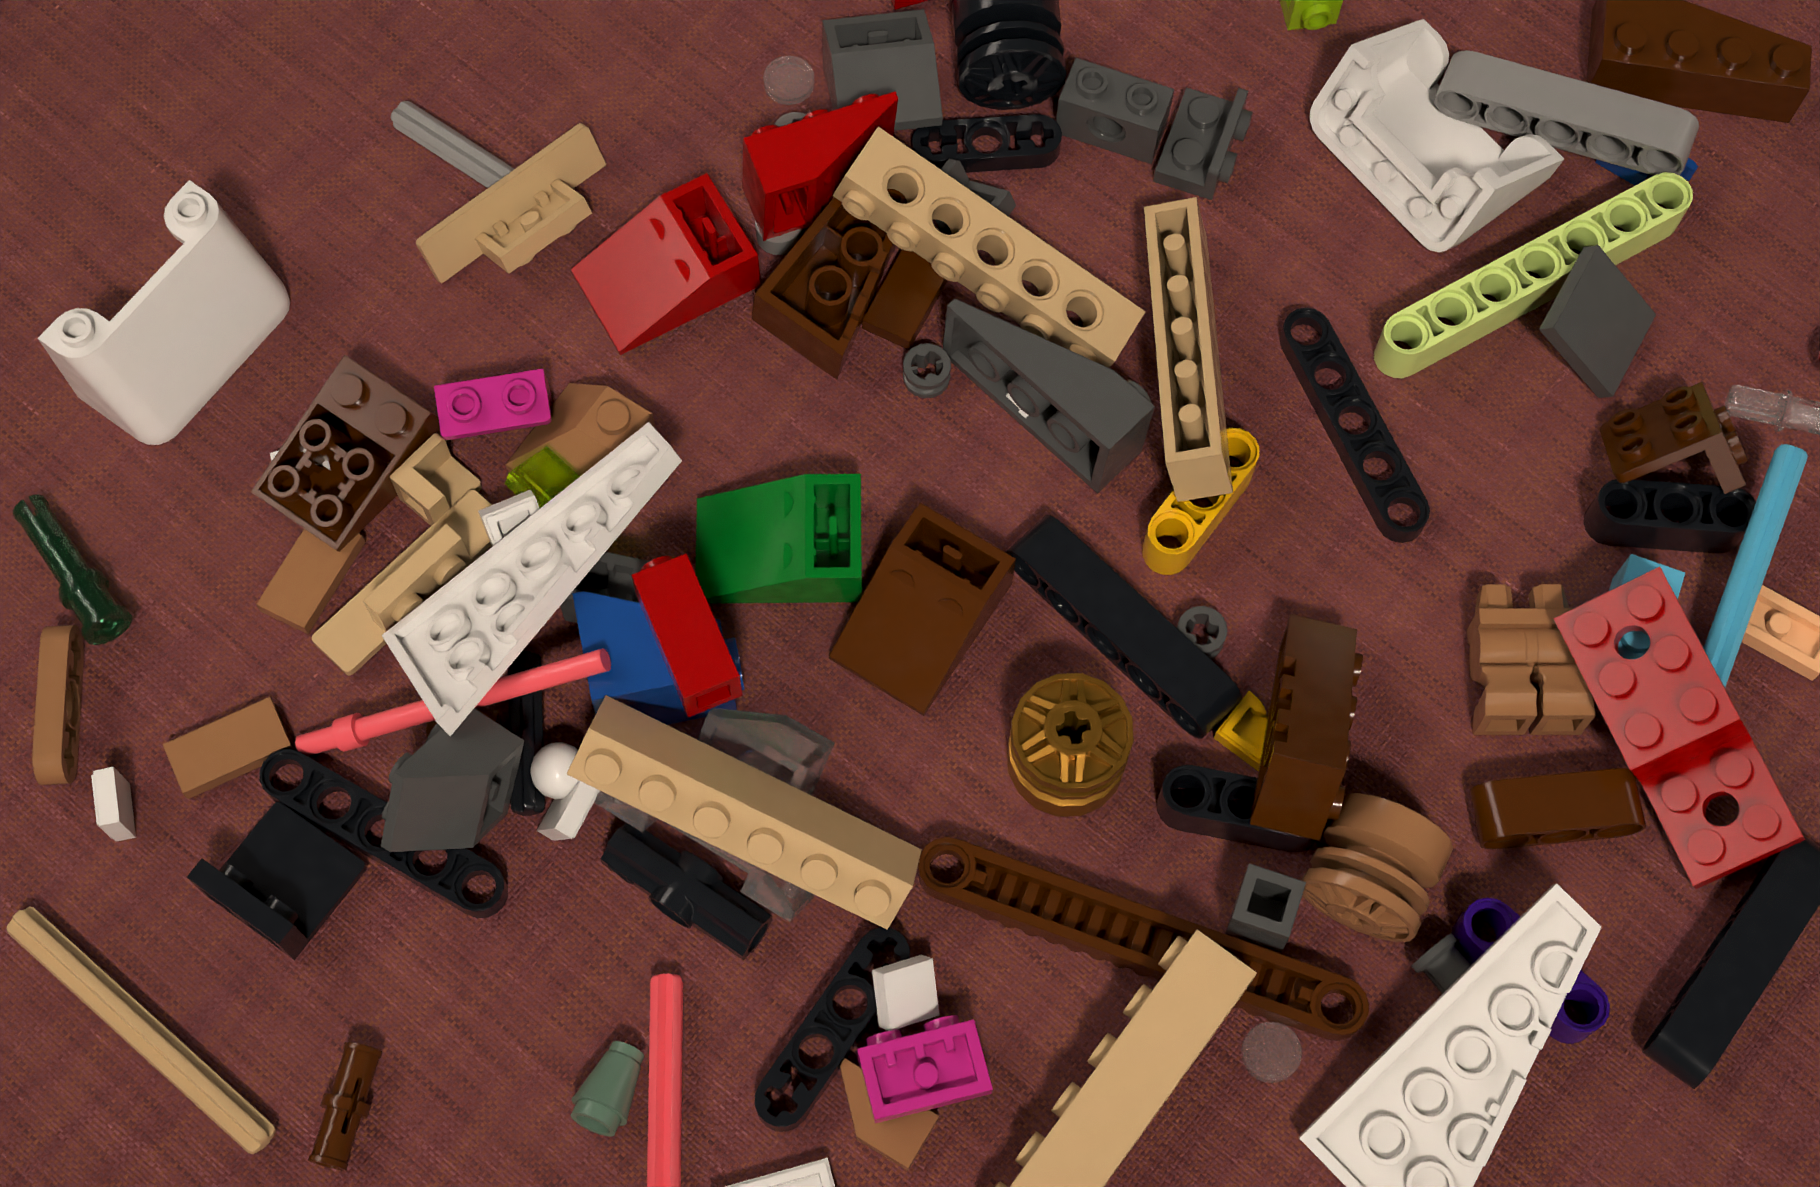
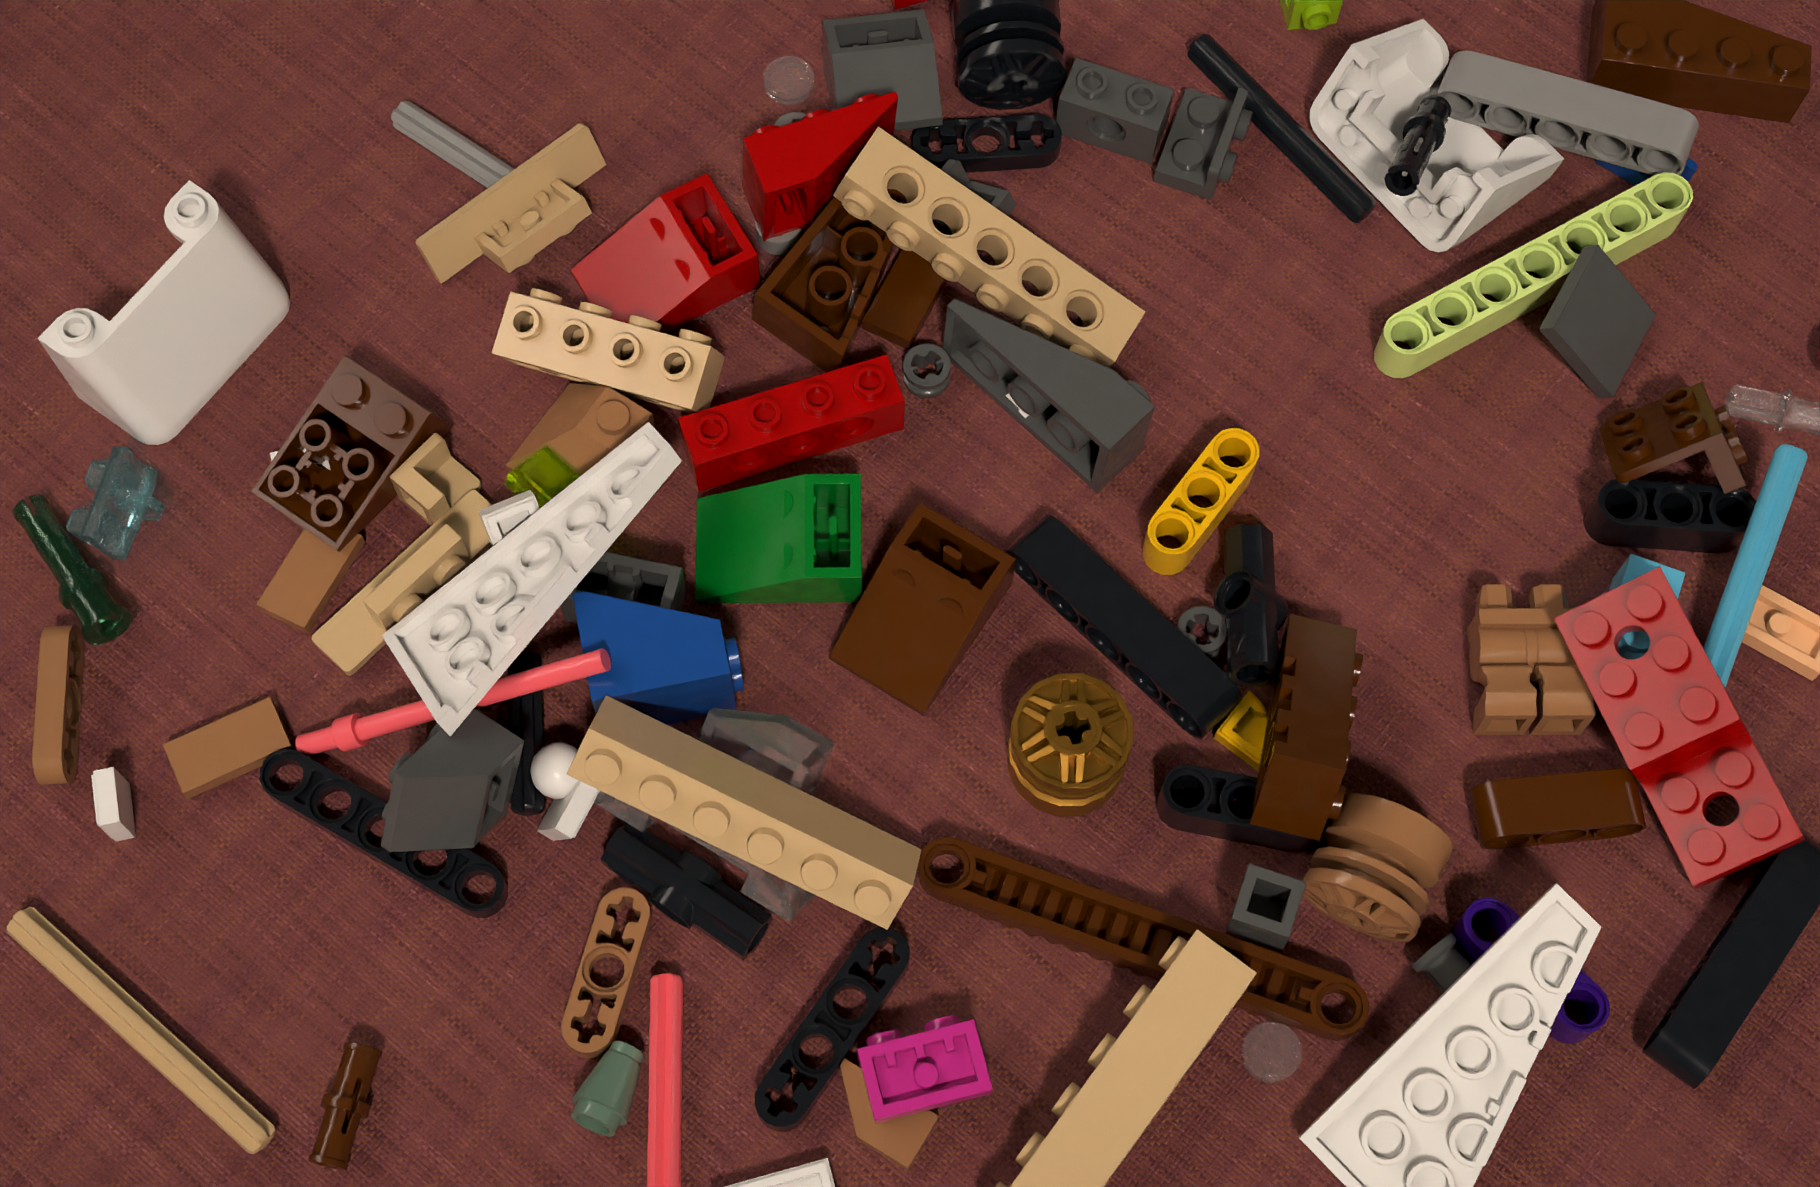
black bracket [187,802,367,961] -> none
dark pink bracket [434,369,553,440] -> none
red brick [631,553,743,718] -> none
white tile [872,955,939,1031] -> none
tan brick [1144,197,1233,502] -> none
black beam [1280,307,1430,543] -> none
none -> clear light blue hips [66,446,165,561]
none -> tan brick [492,288,725,414]
none -> medium nougat beam [561,887,652,1058]
none -> red brick [678,354,905,492]
none -> black axle [1188,34,1376,223]
none -> black piece [1213,523,1288,688]
none -> black pin [1384,95,1451,196]

